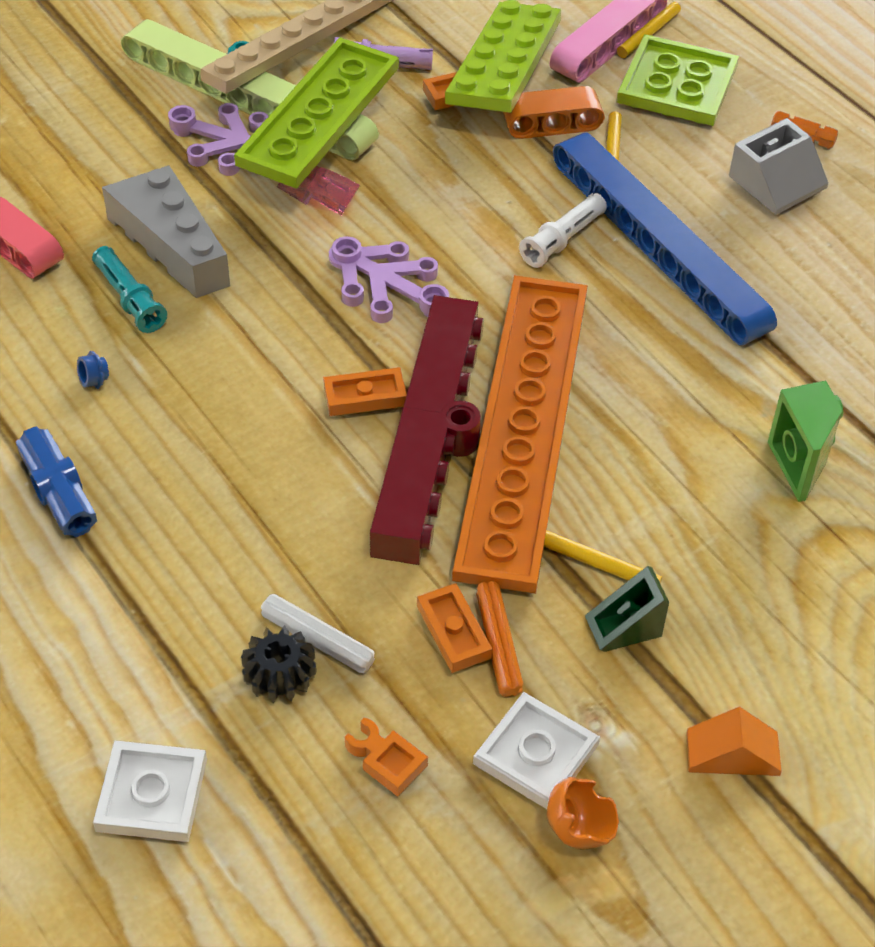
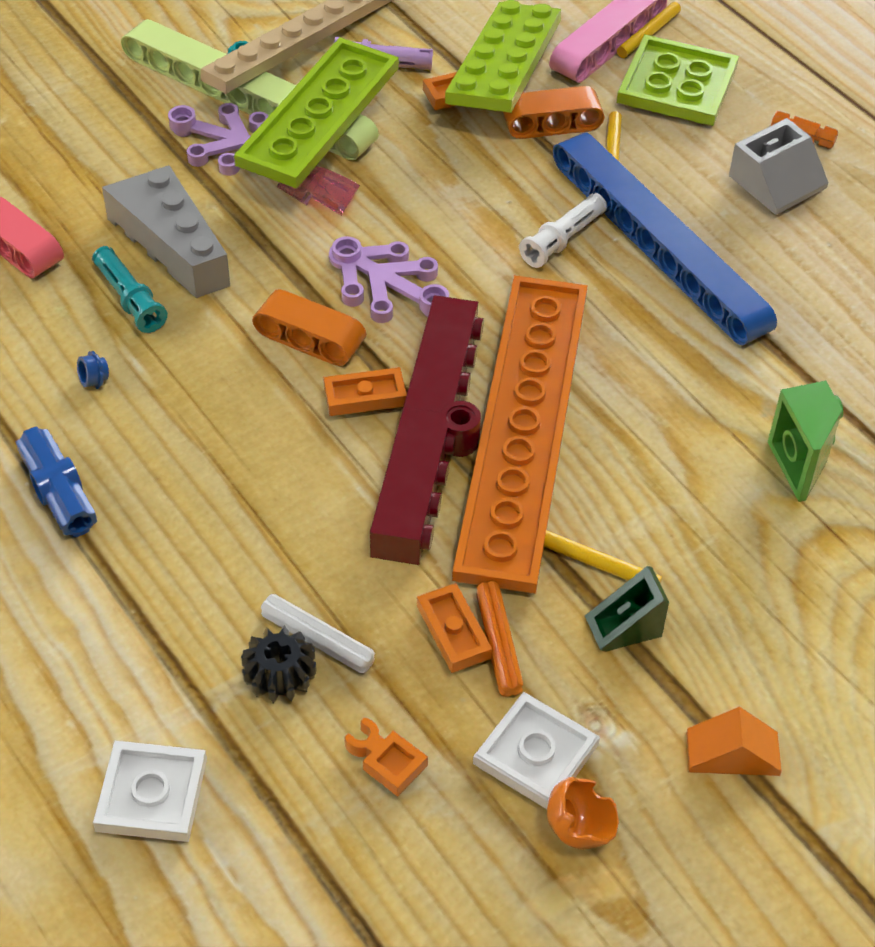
none -> orange beam [252,289,367,366]

